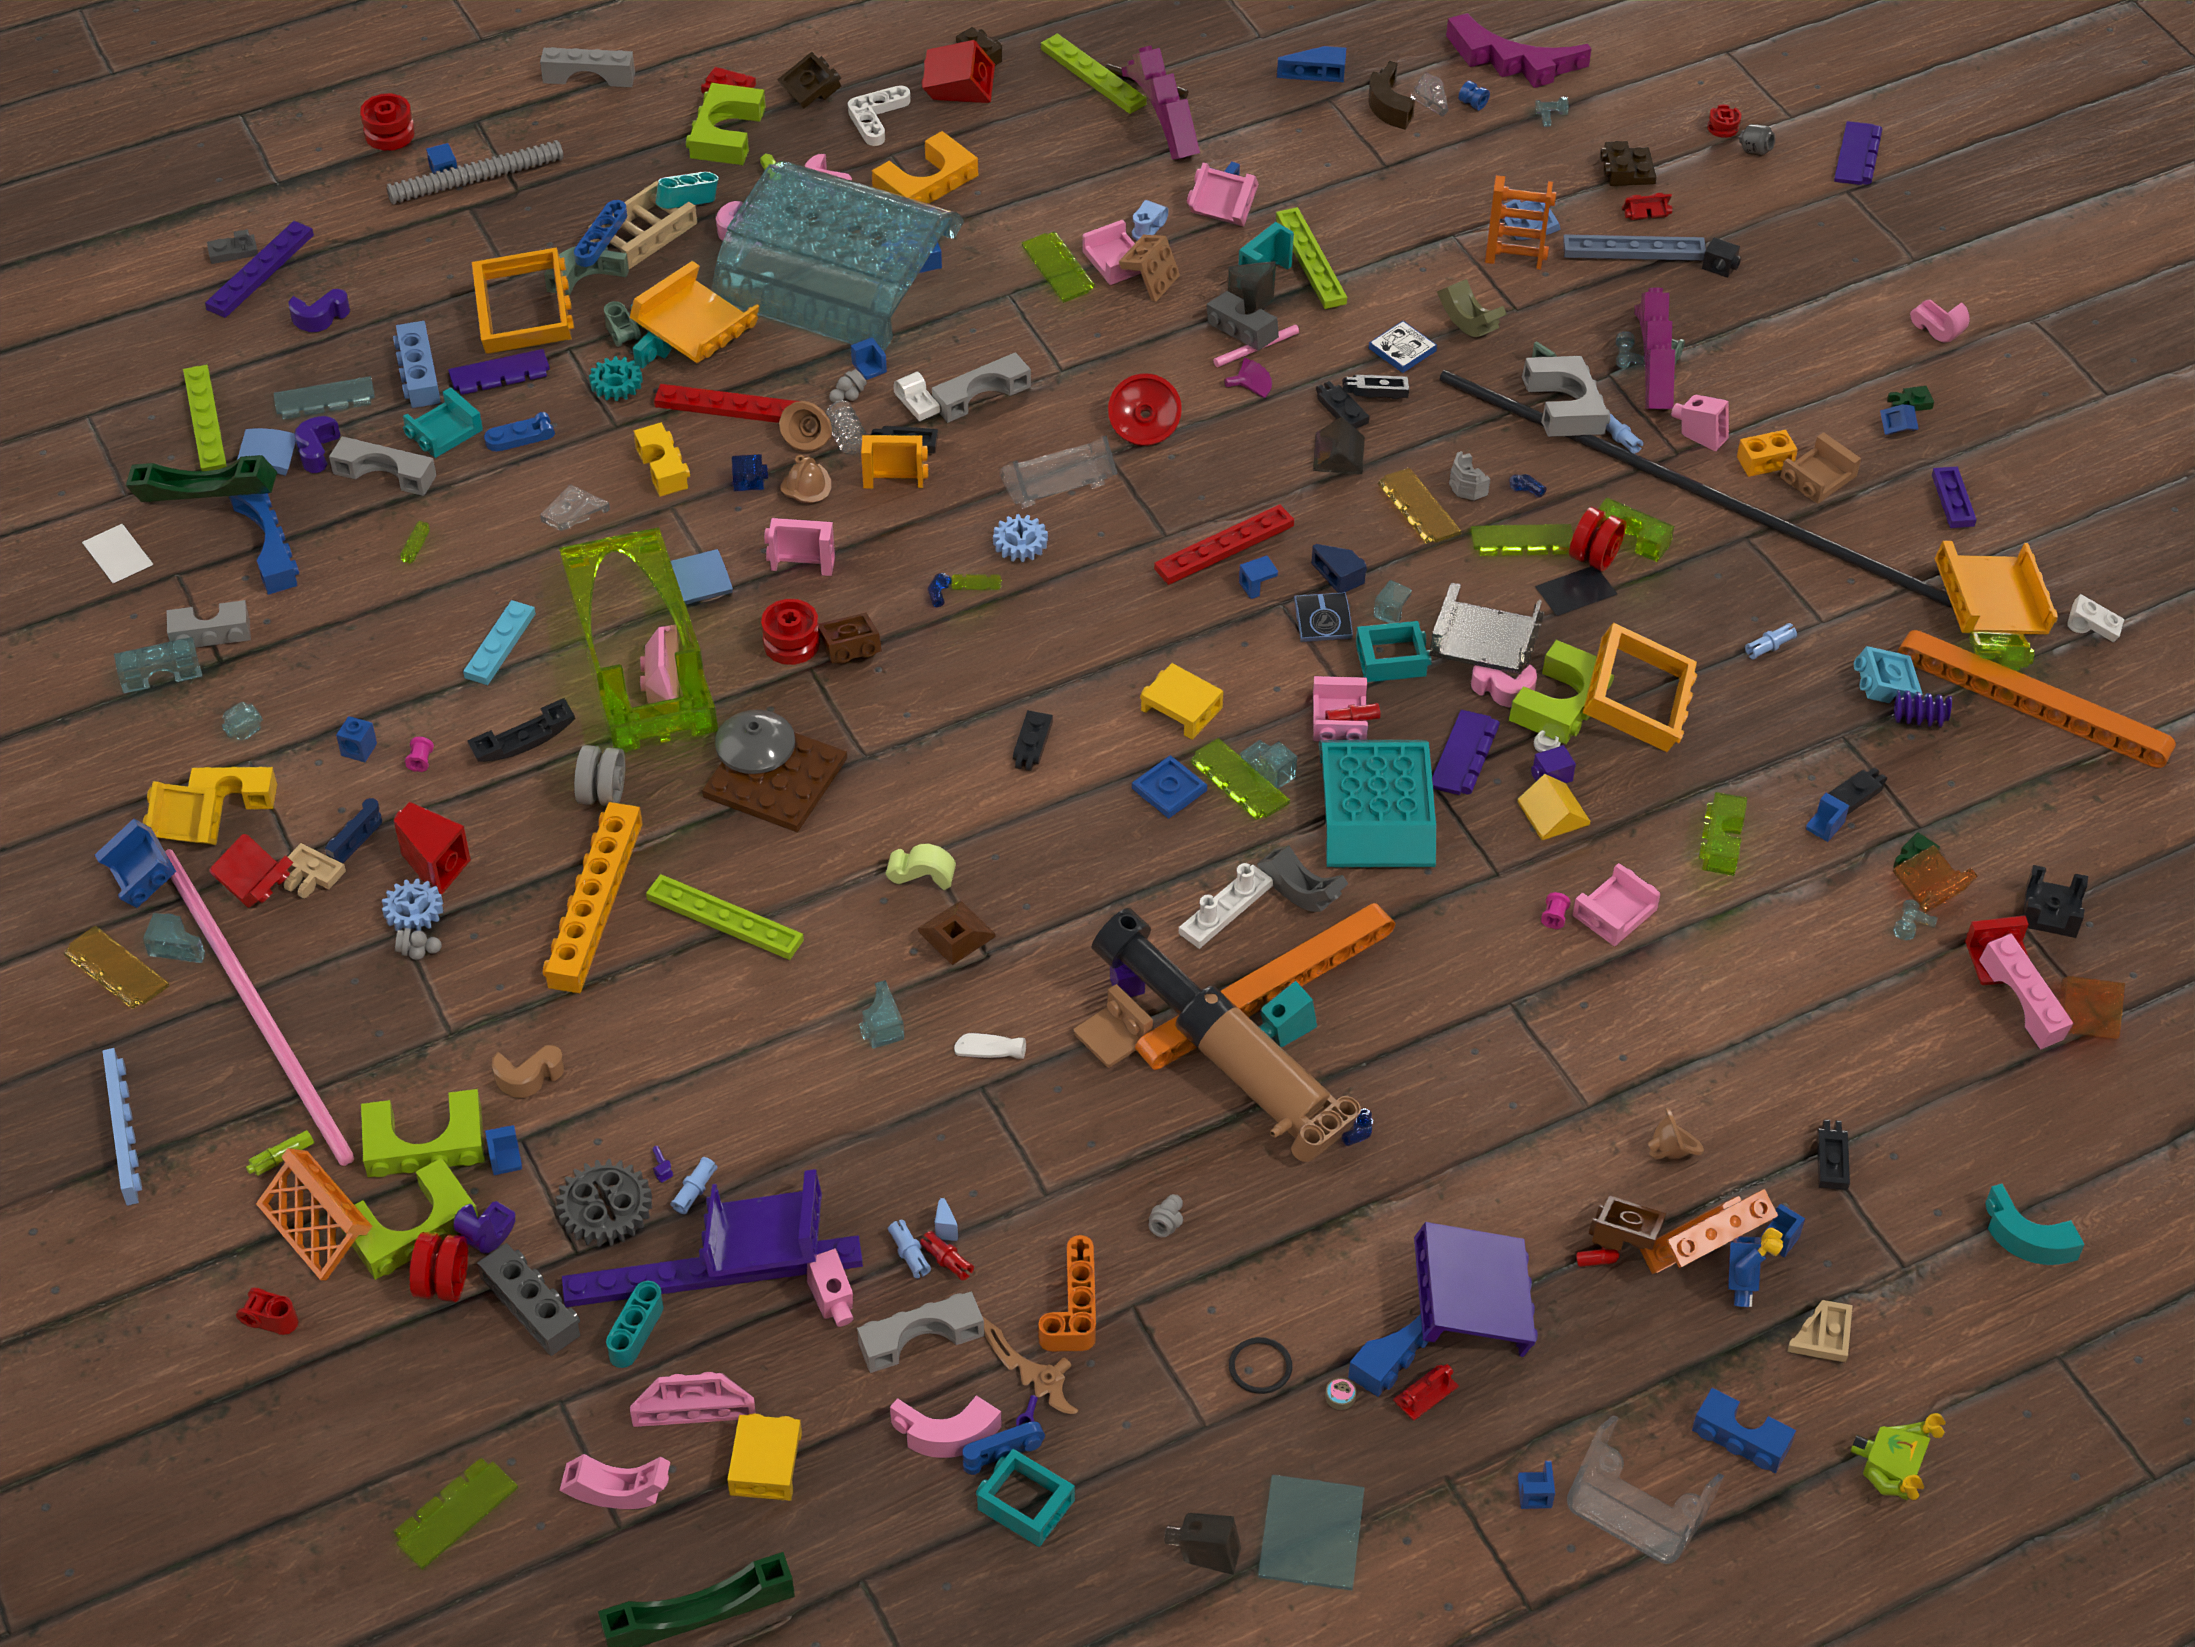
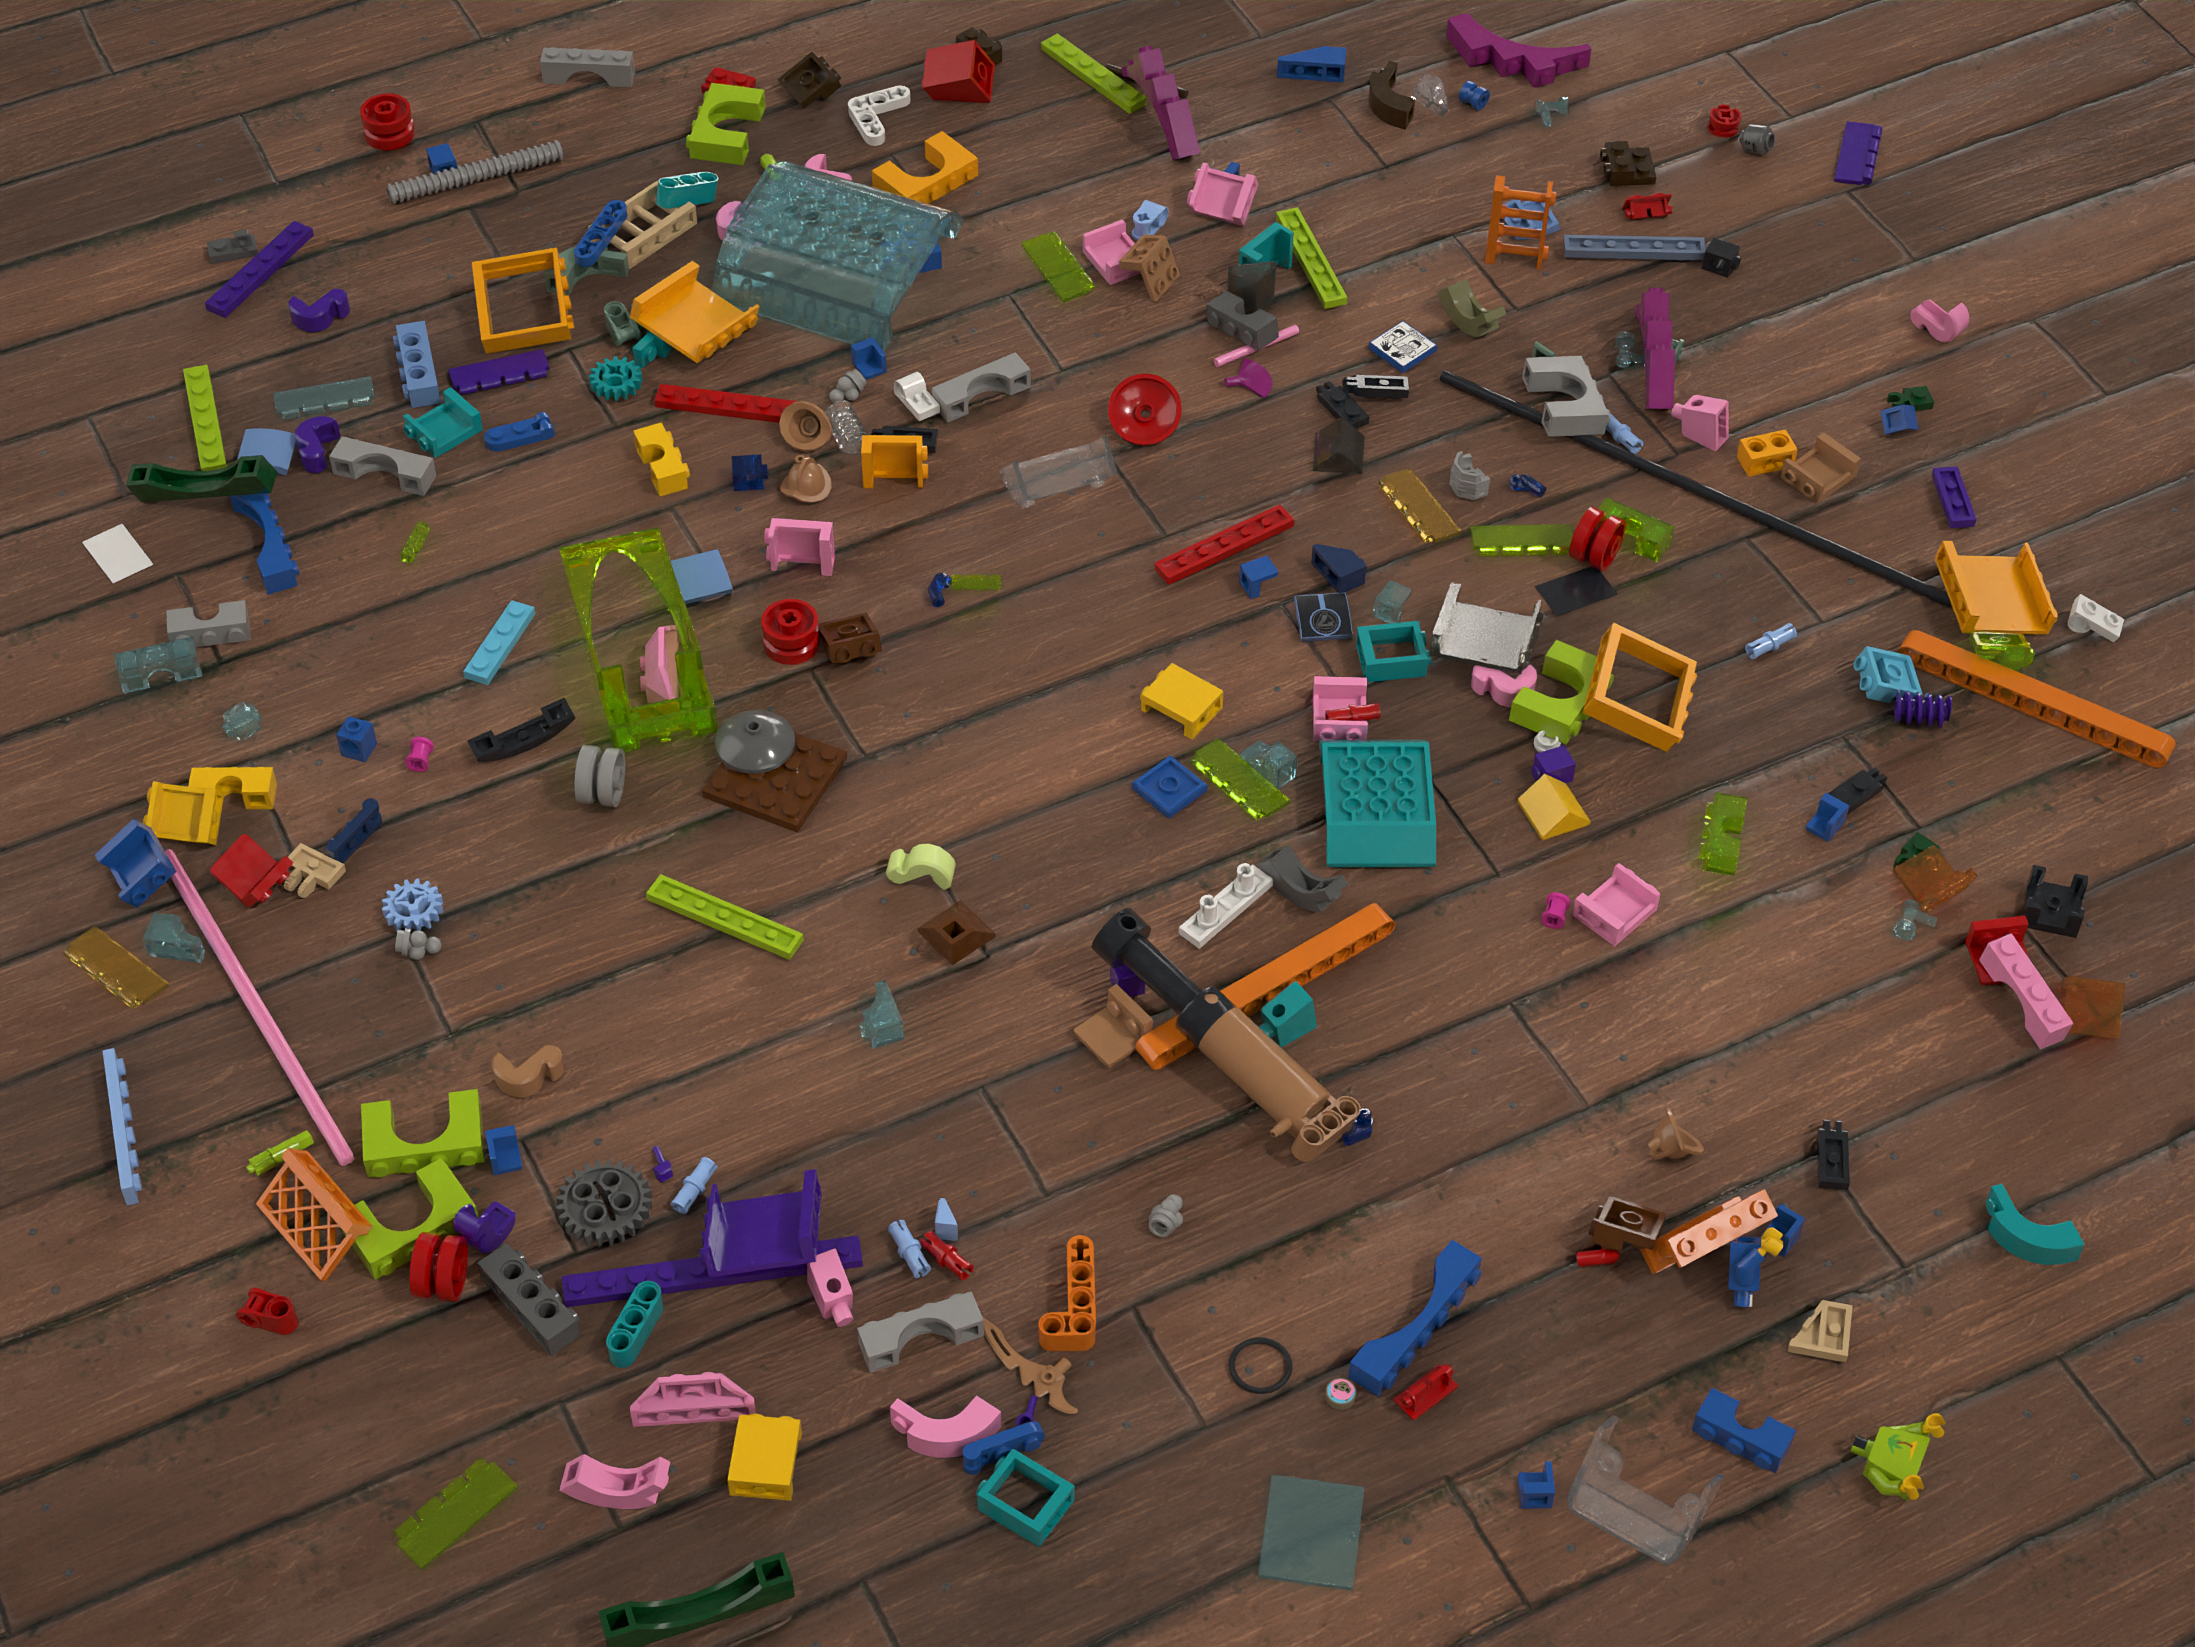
red slope [394,802,471,895] -> none
clear wing [540,484,610,531] -> none
light orange brick [543,802,642,994] -> none
white piece [954,1033,1026,1059] -> none
light blue gear [993,514,1048,562] -> none
black hinge [1013,710,1053,771] -> none
clear smoke torso [1164,1513,1241,1575] -> none
panel [1414,1222,1538,1357] -> none
dark purple windscreen [1432,710,1500,795] -> none

